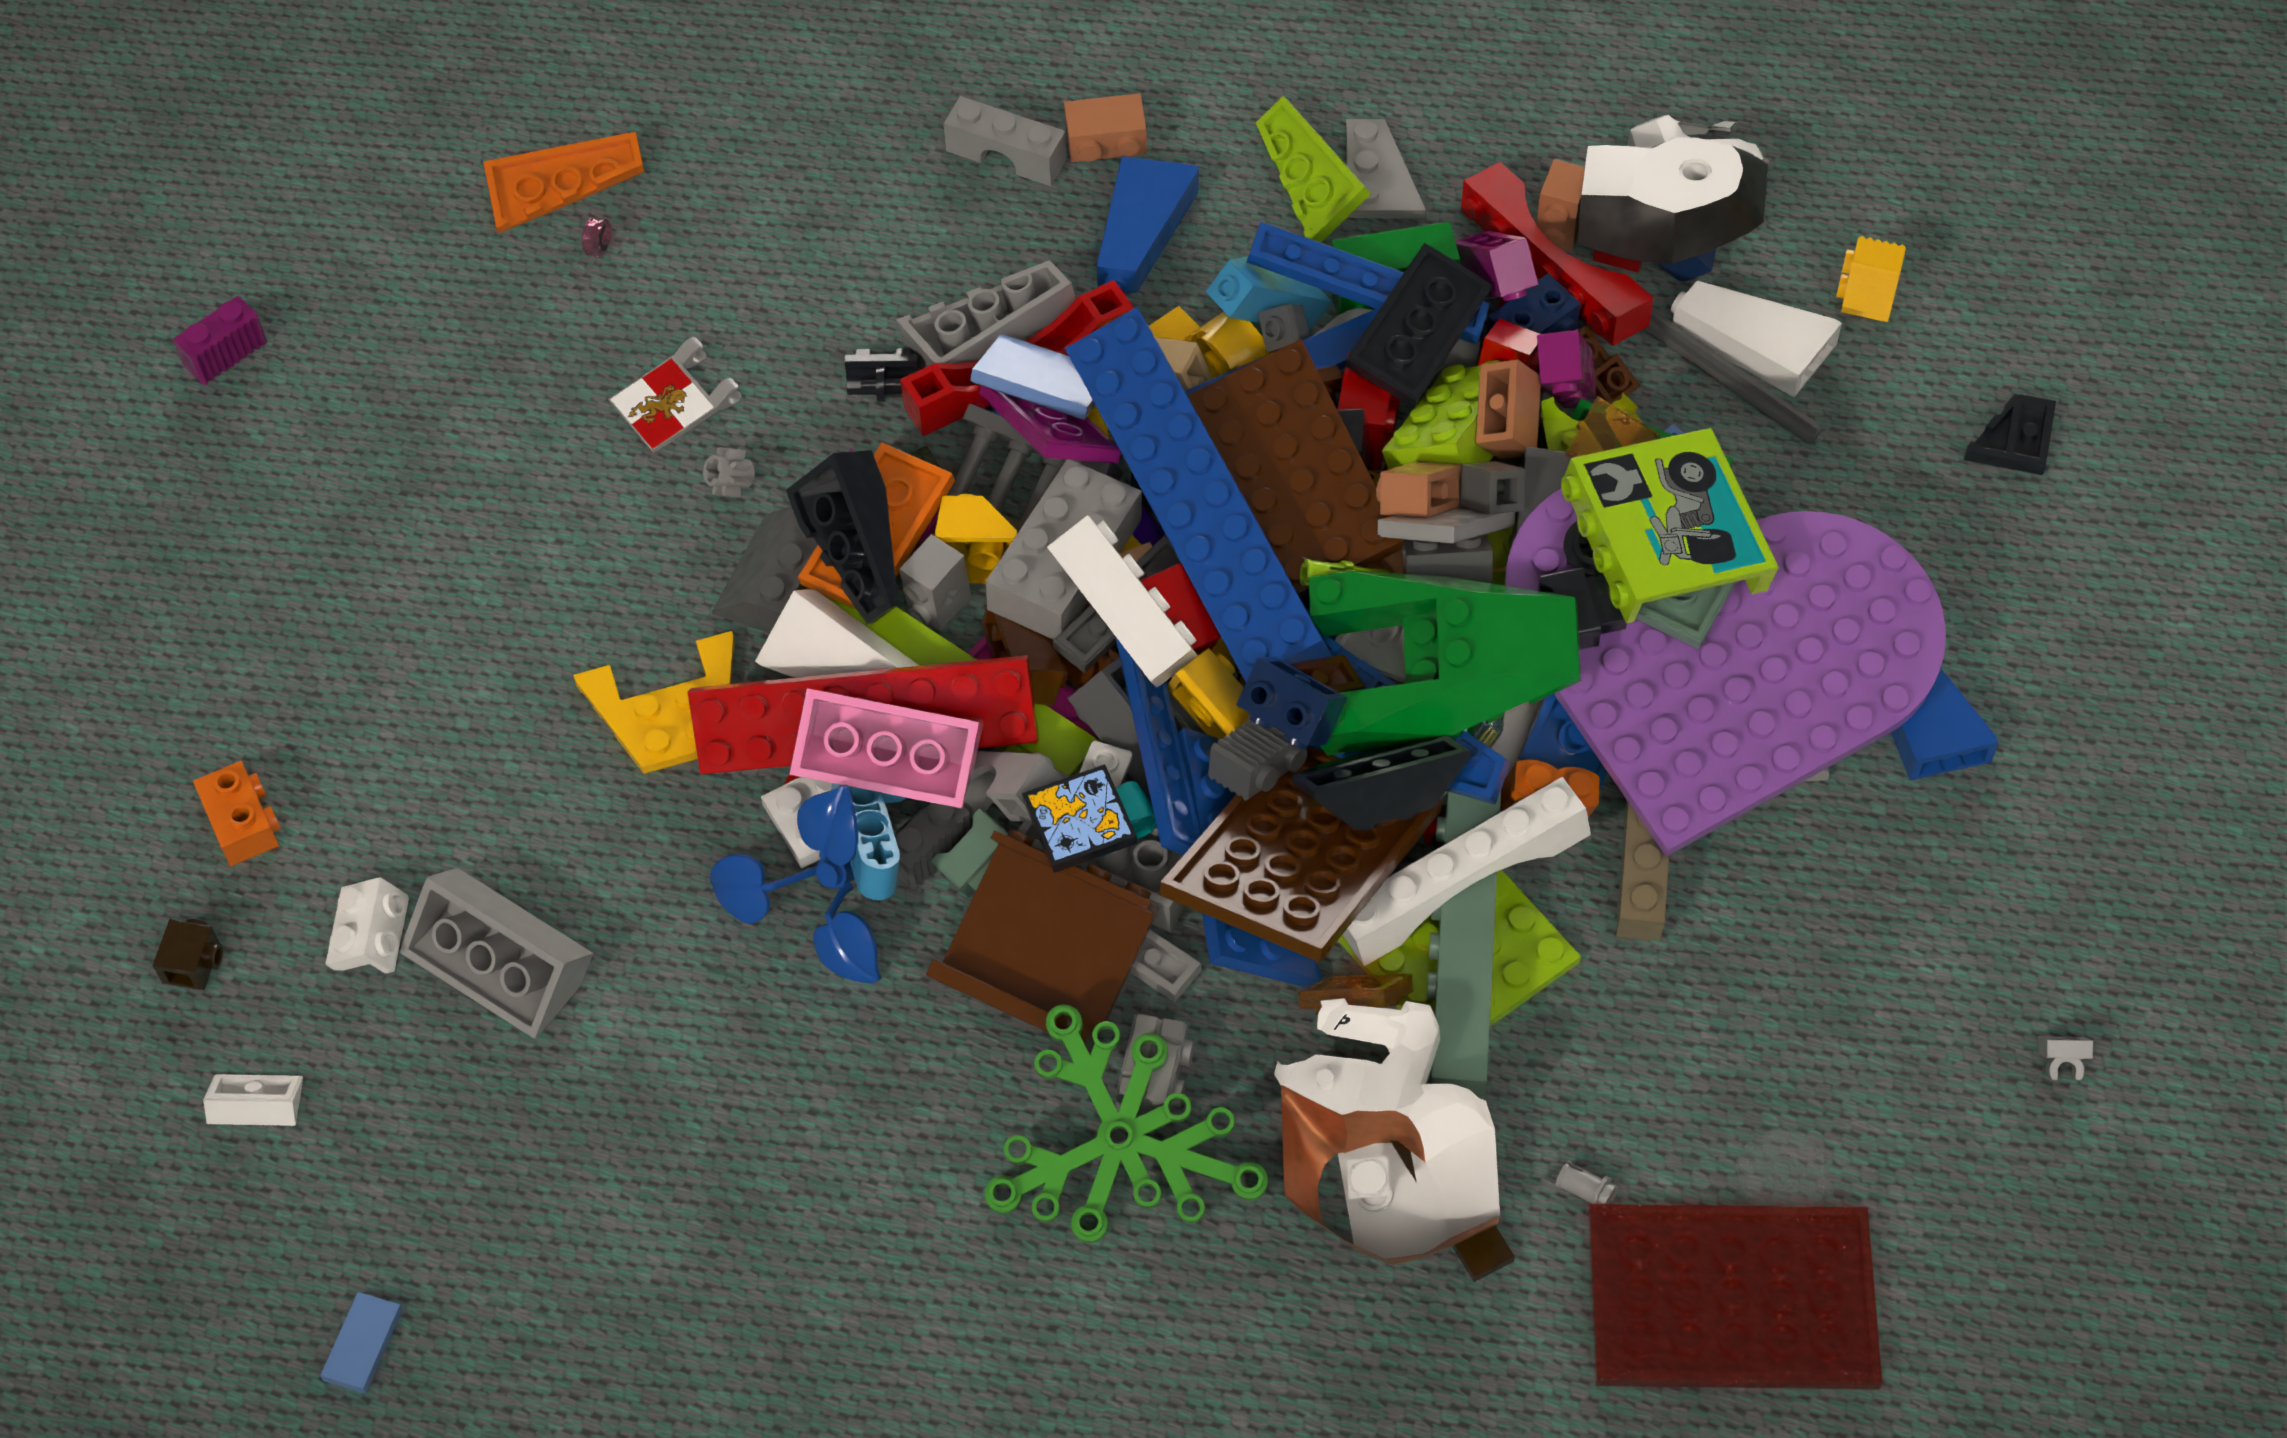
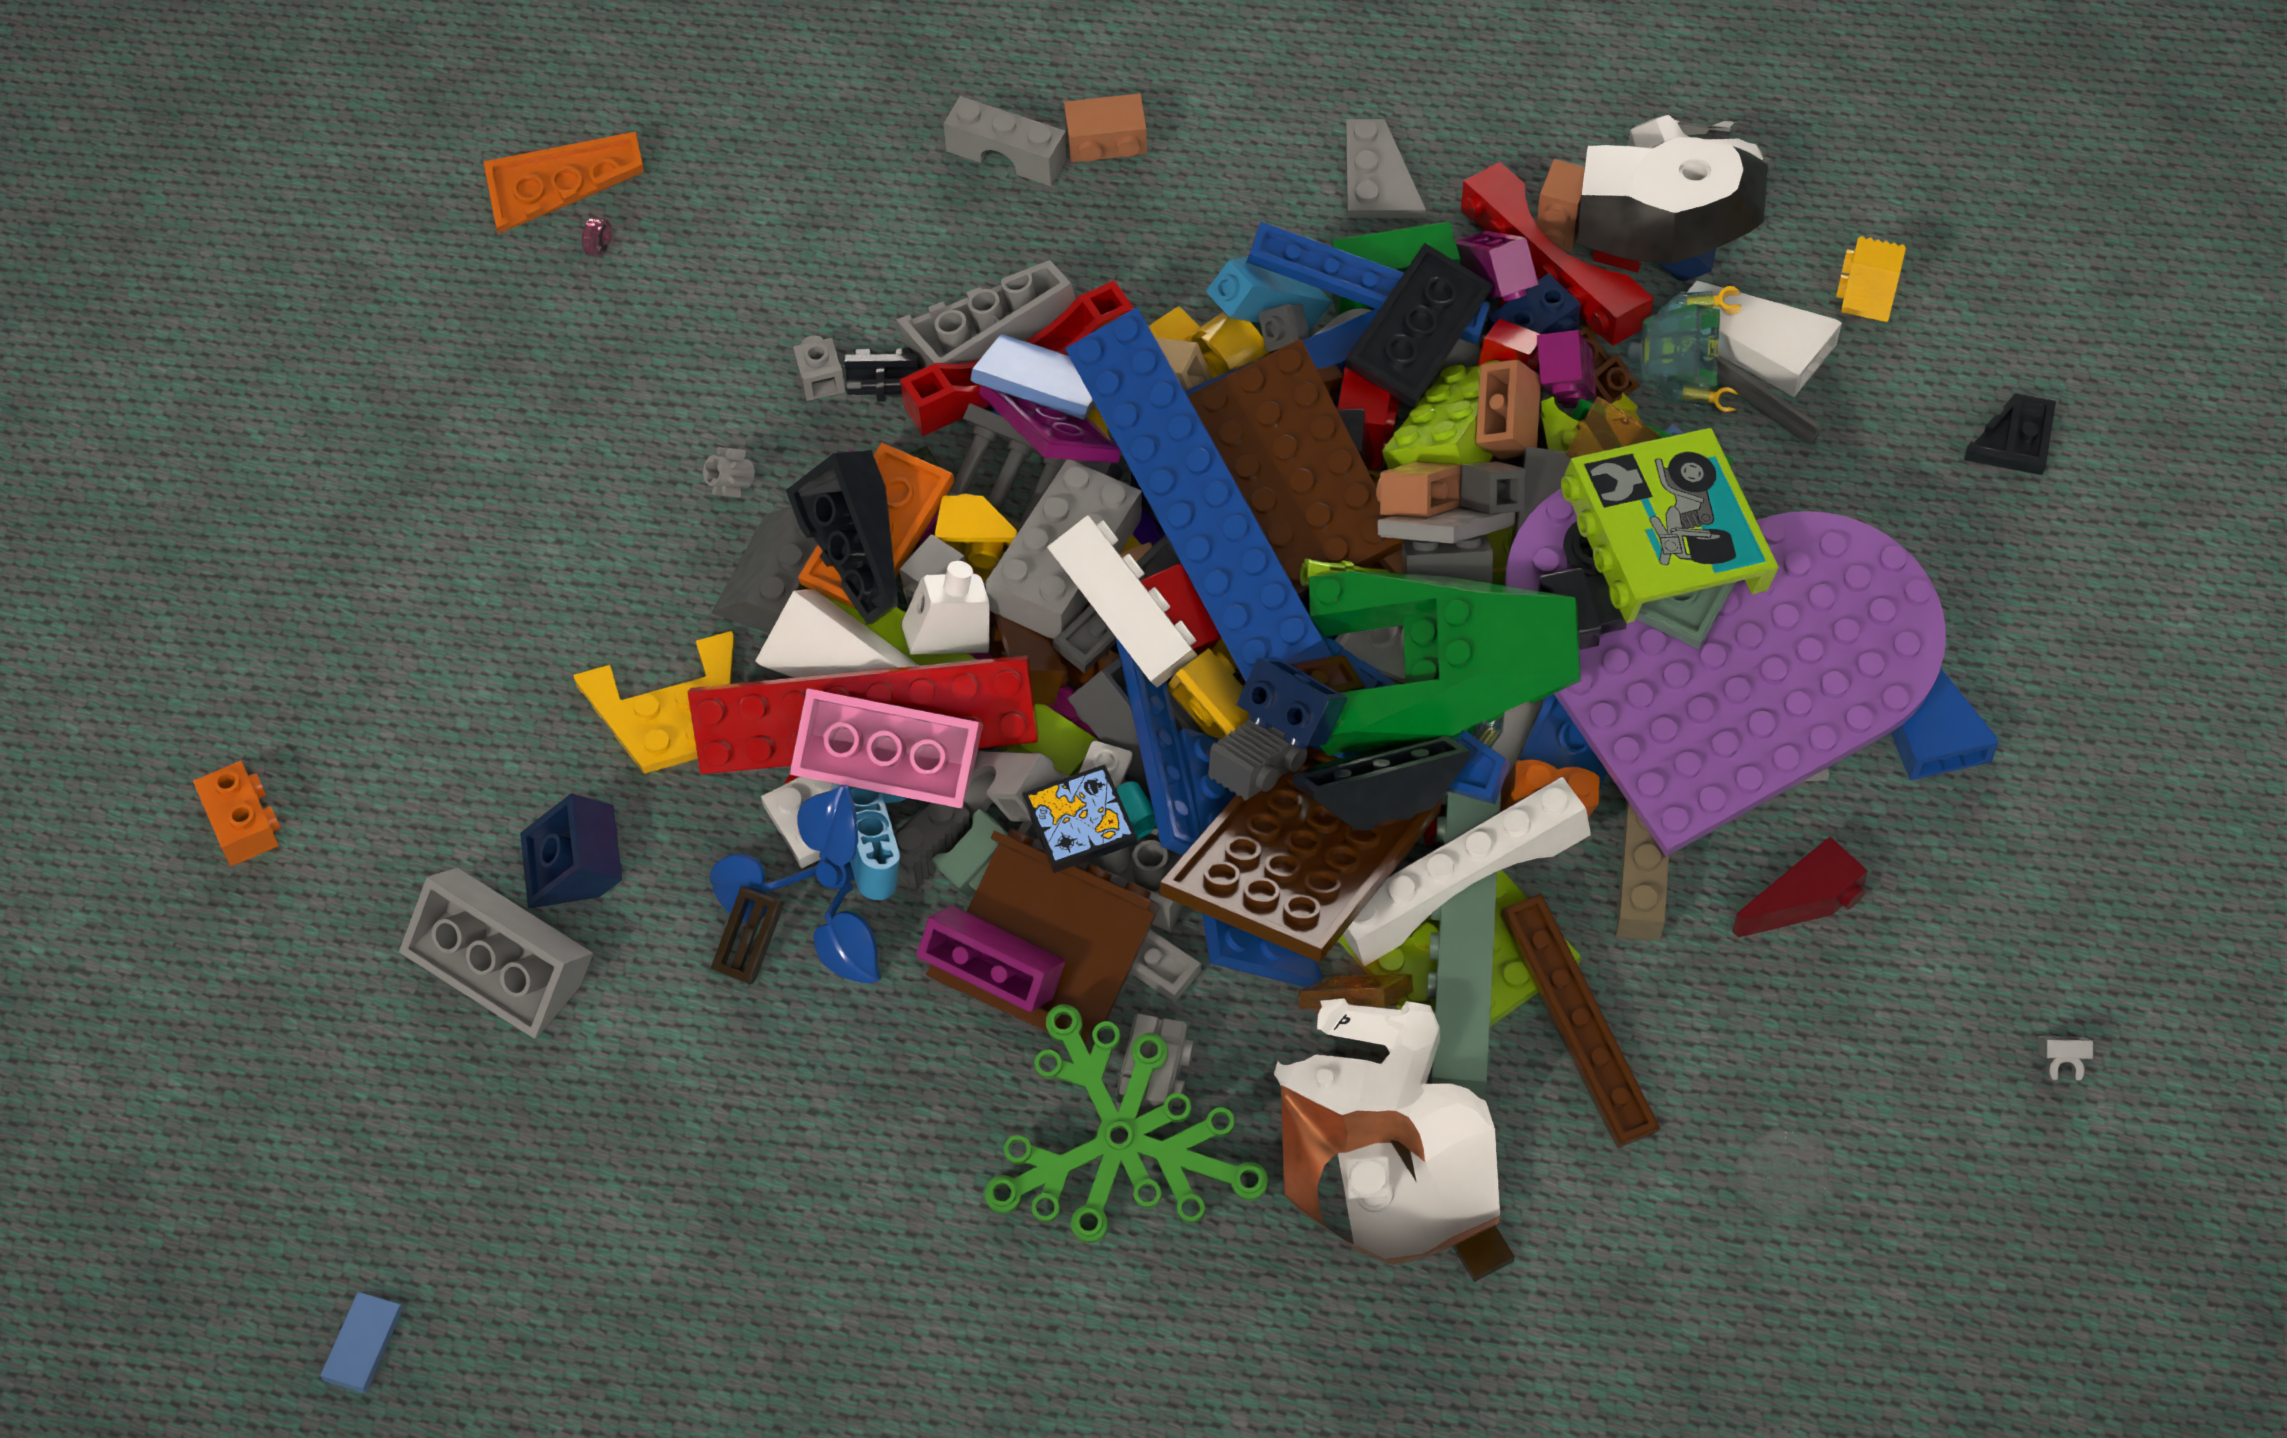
dark brown brick [152,919,223,990] -> none
magenta brick [172,296,267,385] -> none
white slope [203,1074,303,1126] -> none
white bracket [325,877,409,973] -> none
flag [608,337,742,453] -> none
blue slope [1097,156,1199,294] -> none
lime wing [1256,96,1372,243] -> none
light grey pin [1555,1160,1618,1211] -> none
clear red plate [1588,1204,1882,1390] -> none
none -> dark blue slope [520,793,622,908]
none -> dark brown tile [710,886,785,984]
none -> light grey brick [793,335,845,401]
none -> white torso [902,561,989,655]
none -> magenta brick [916,905,1066,1012]
none -> reddish brown tile [1500,893,1660,1149]
none -> clear light blue torso [1626,286,1742,412]
none -> dark red slope [1732,836,1868,938]

